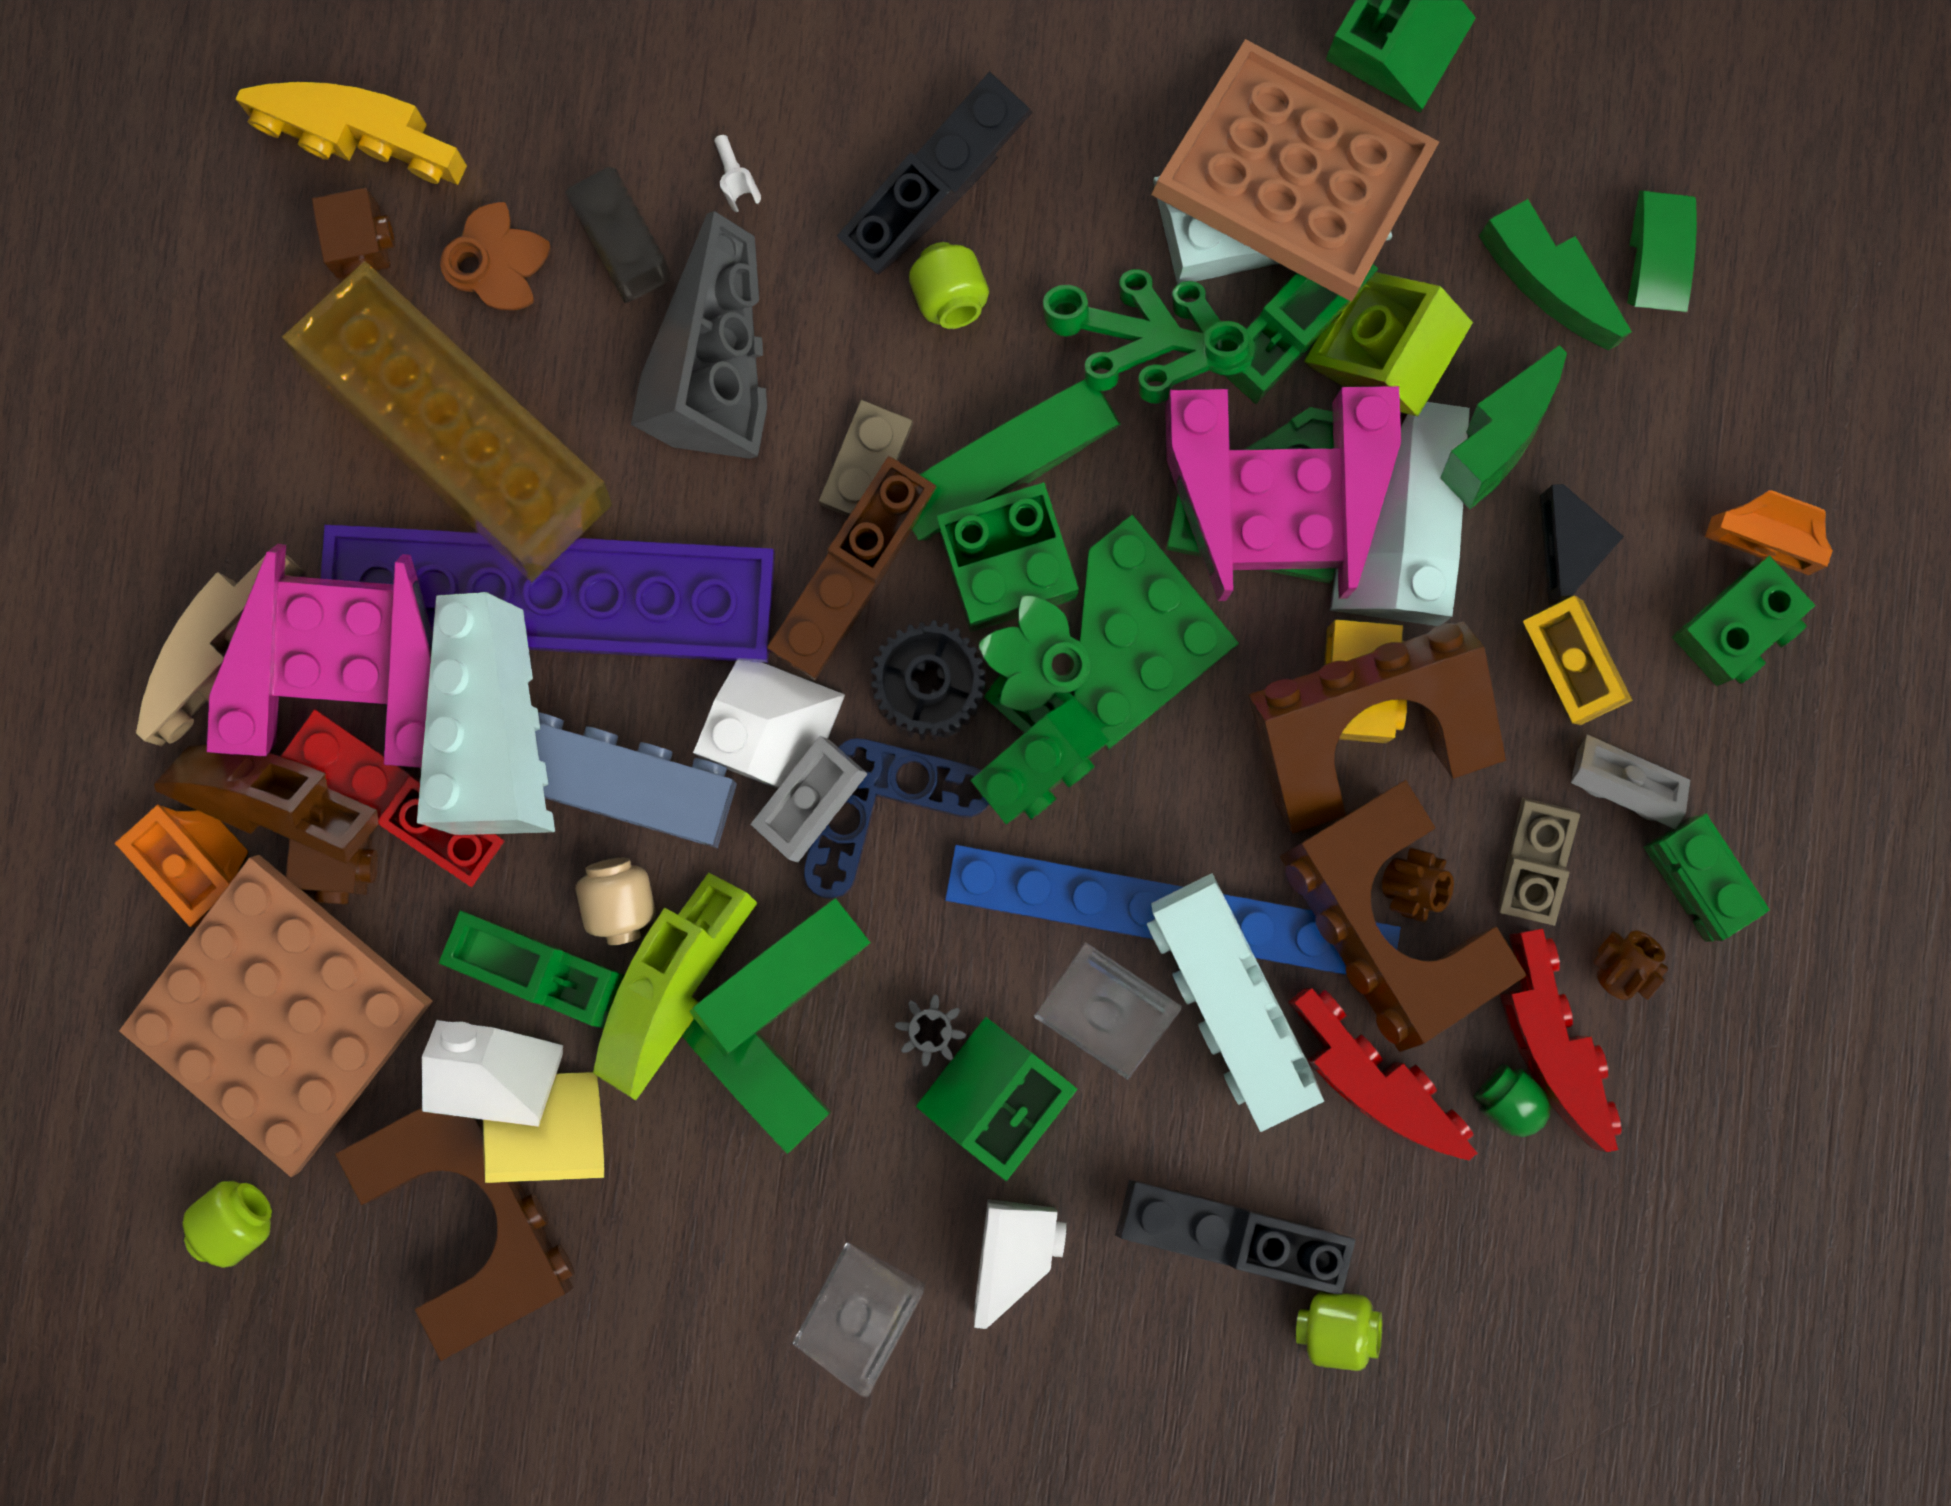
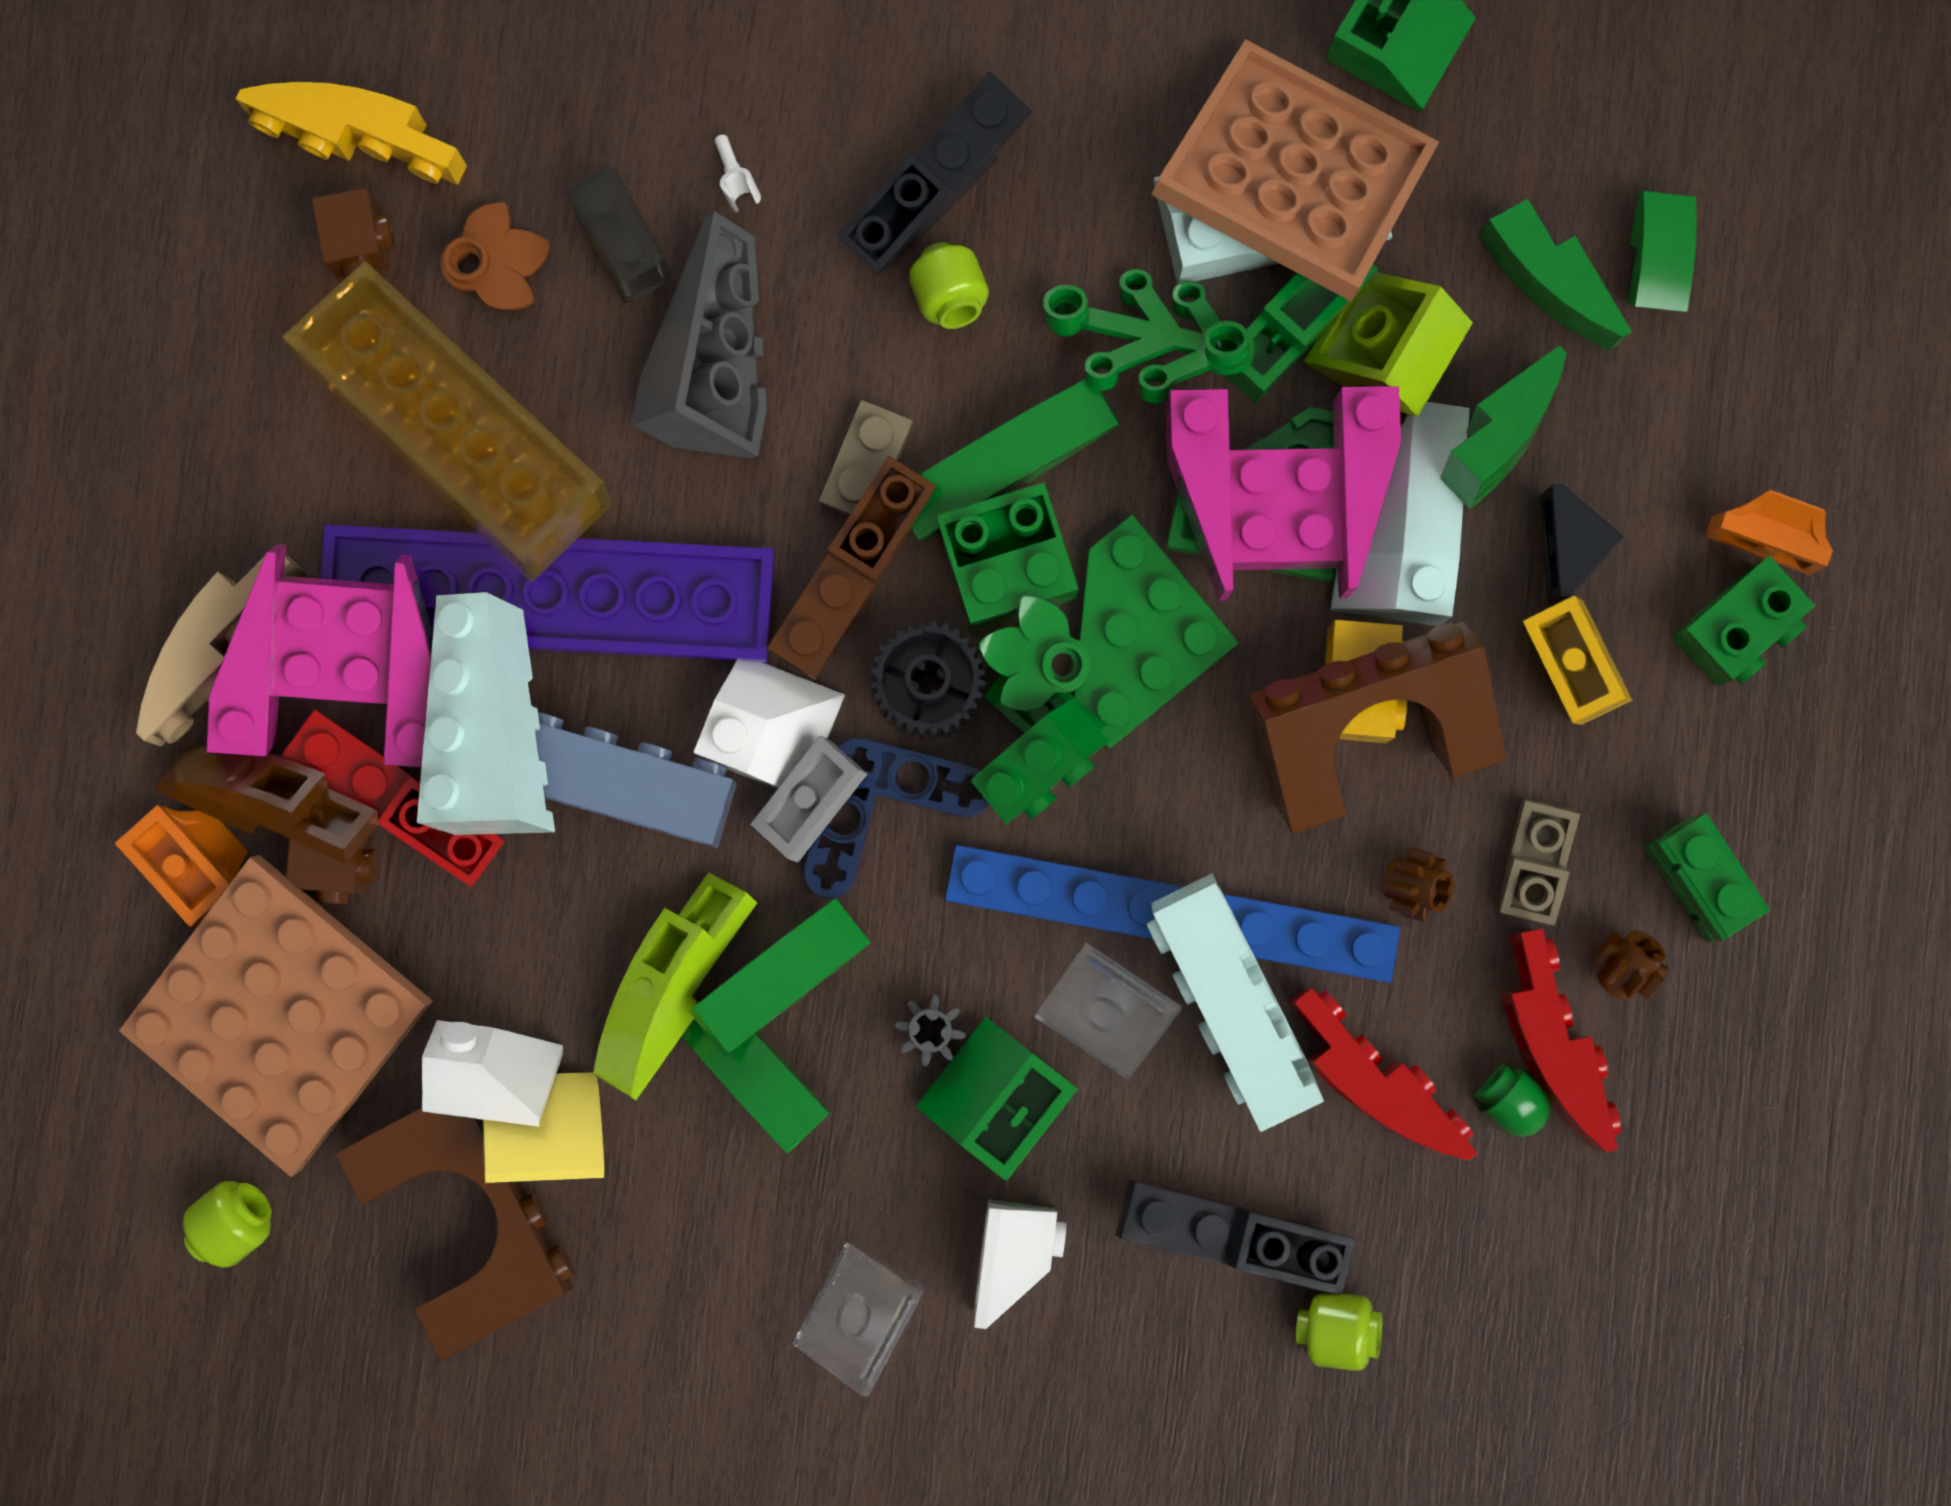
green slope [439,910,625,1029] -> none
tan head [575,857,656,945] -> none
reddish brown arch [1279,780,1527,1052] -> none
light grey plate [1571,735,1690,829] -> none

